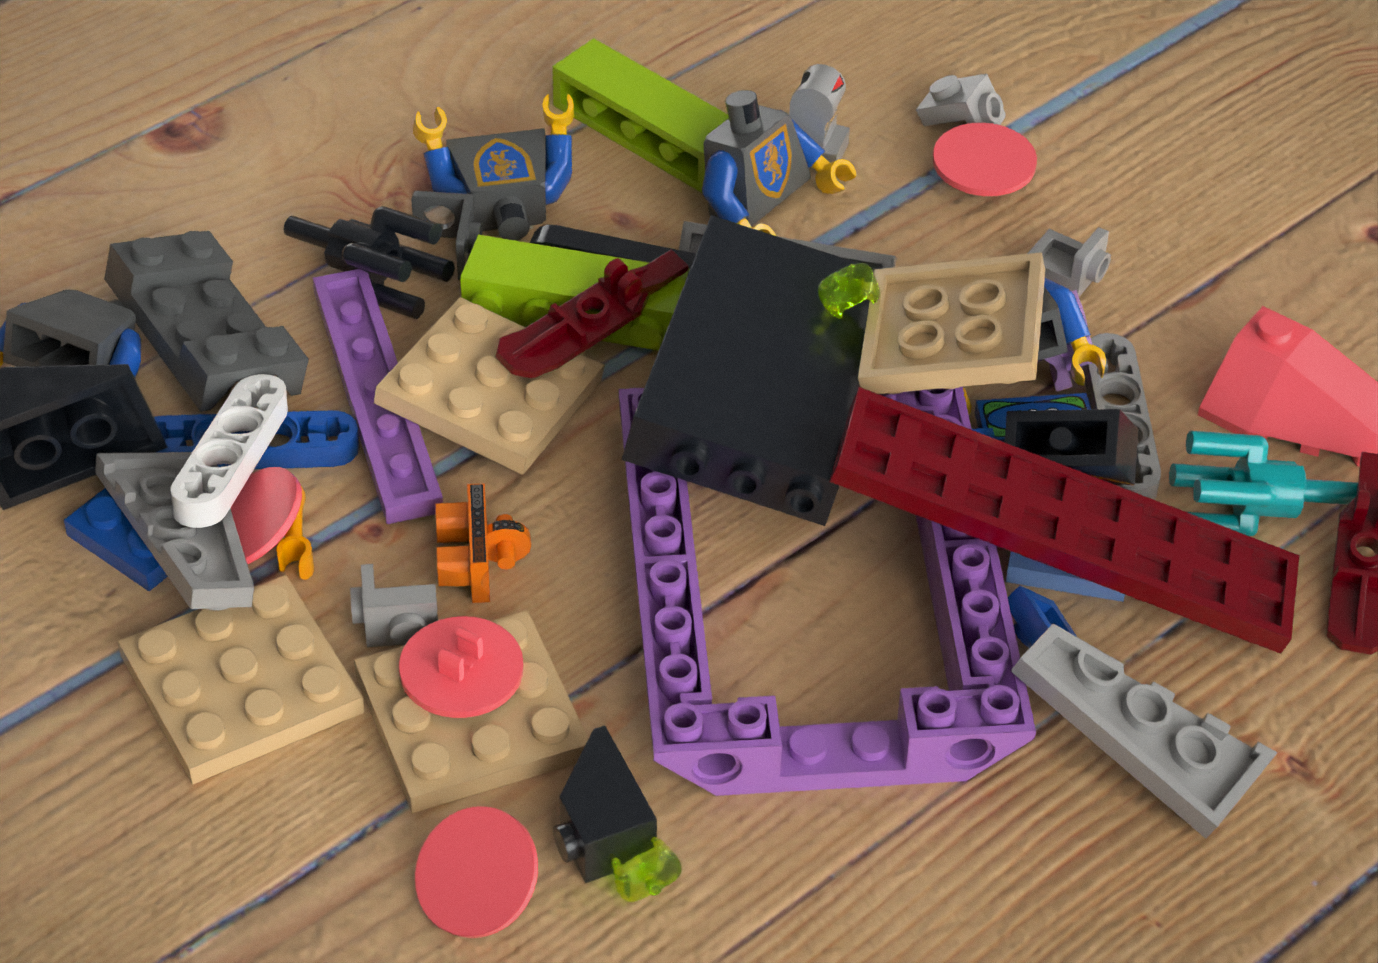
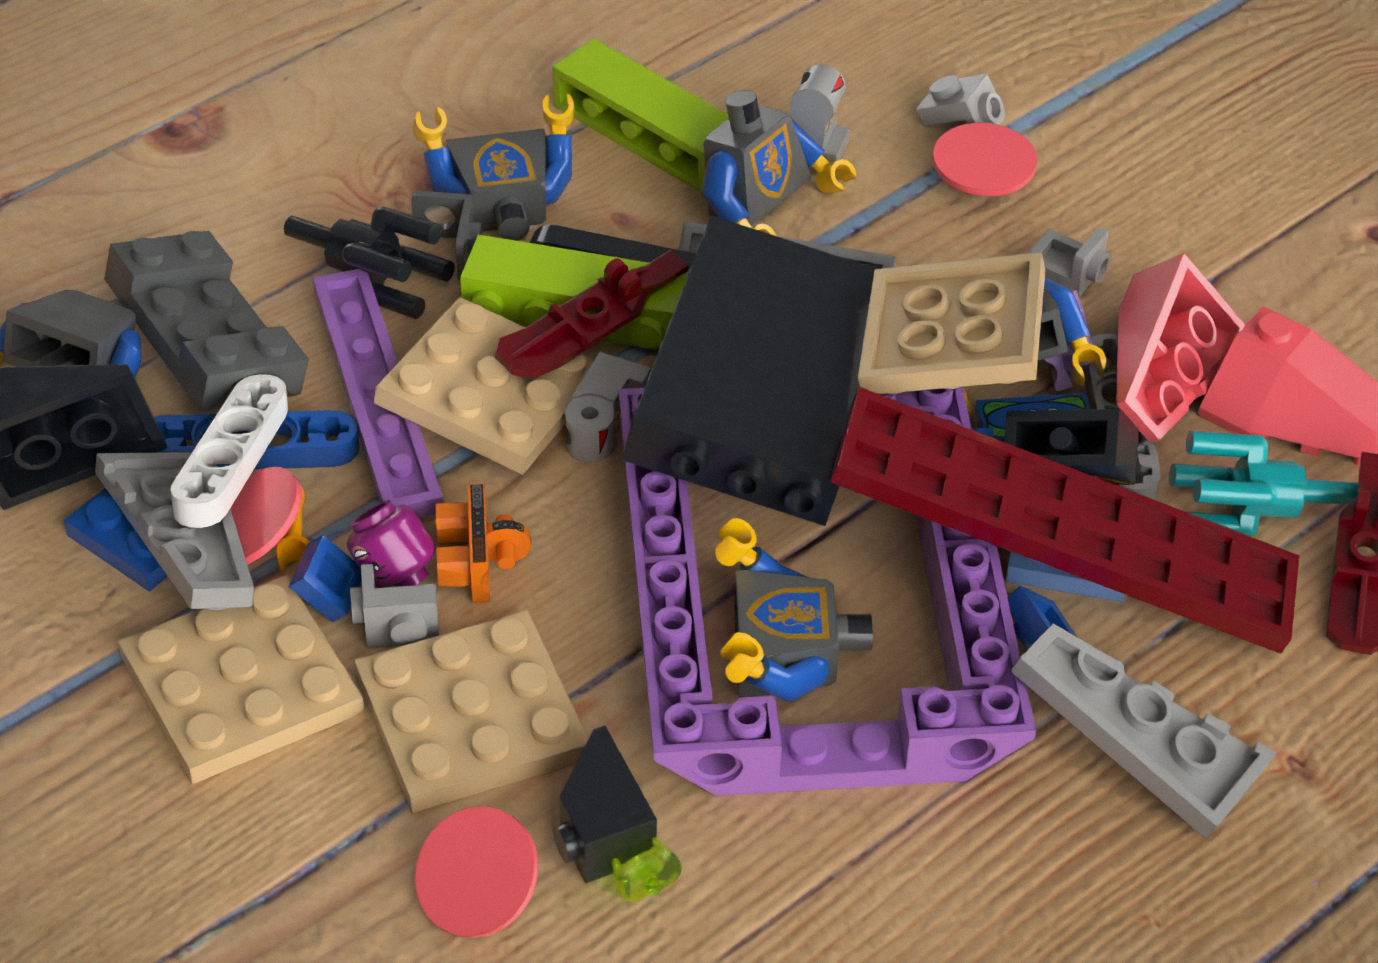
coral piece [399,616,523,718] -> none
clear neon green piece [818,263,880,319] -> none
none -> blue plate [288,535,362,622]
none -> magenta head [346,500,436,588]
none -> light grey leg [565,352,651,462]
none -> torso [715,518,873,702]
none -> coral wedge [1116,253,1245,443]

